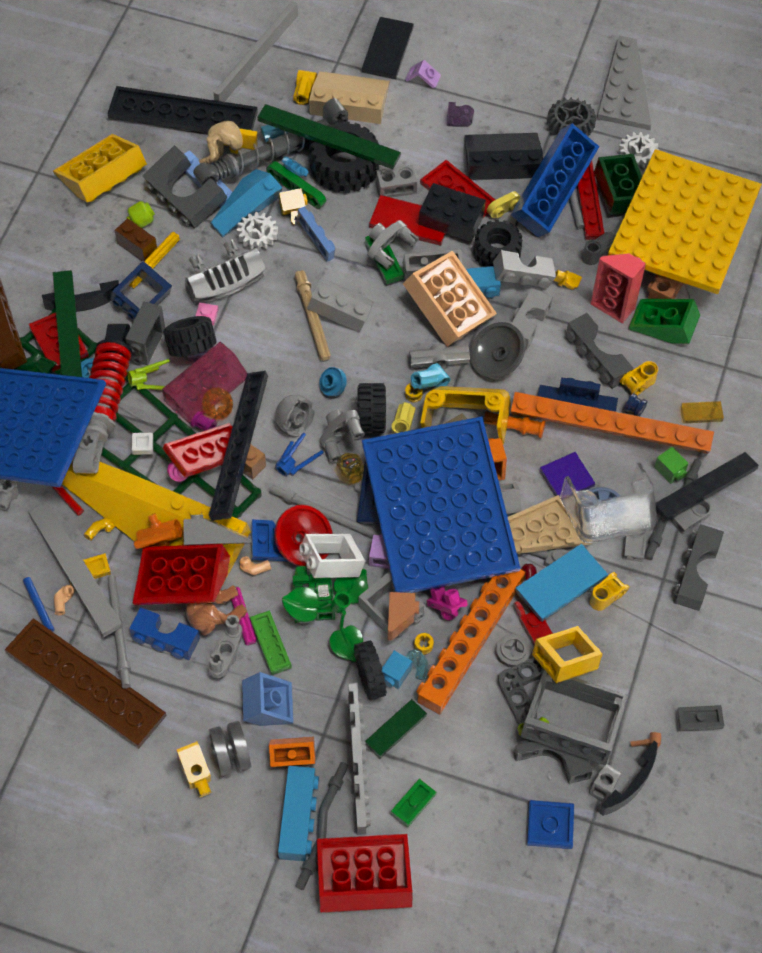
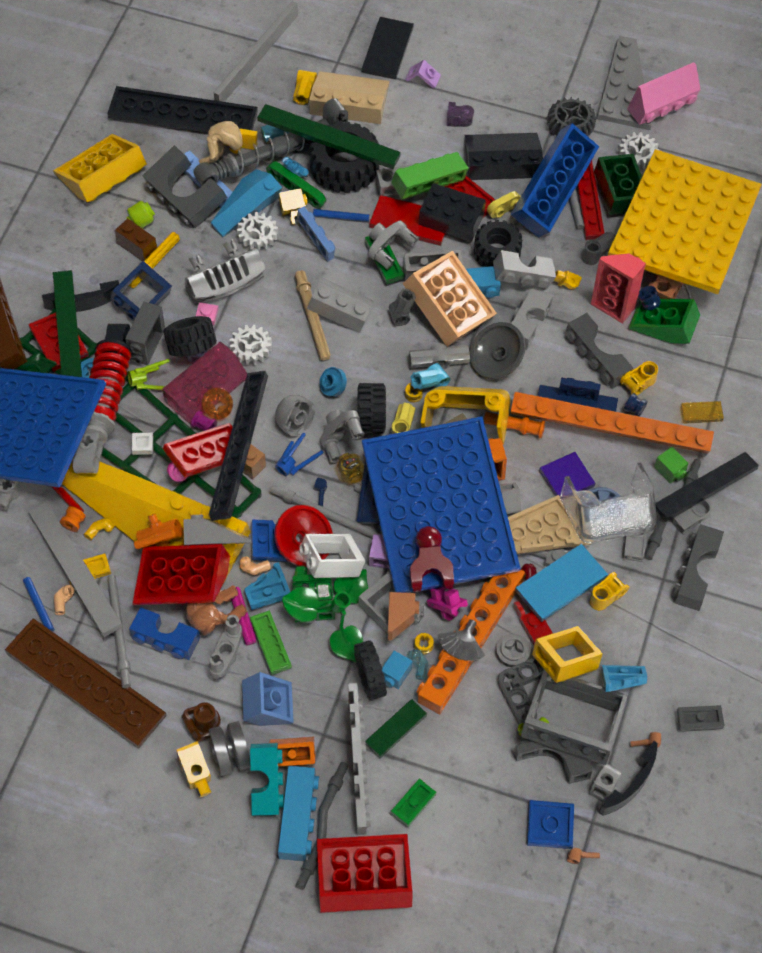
none -> orange wheel [60,506,86,532]
none -> reddish brown piece [181,702,221,742]
none -> white gear [229,325,272,365]
none -> dark azure wing [244,562,290,610]
none -> teal arch [250,743,284,816]
none -> blue bar [313,209,370,222]
none -> dark blue hand [314,477,327,507]
none -> dark grey piece [389,289,416,326]
none -> bright green brick [391,152,469,199]
none -> dark red piece [410,526,454,592]
none -> flat silver hand [437,619,486,661]
none -> nougat hand [567,848,600,864]
none -> dark azure wing [601,665,647,692]
none -> bright pink slope [627,62,701,125]
none -> dark blue wheel [638,286,661,310]

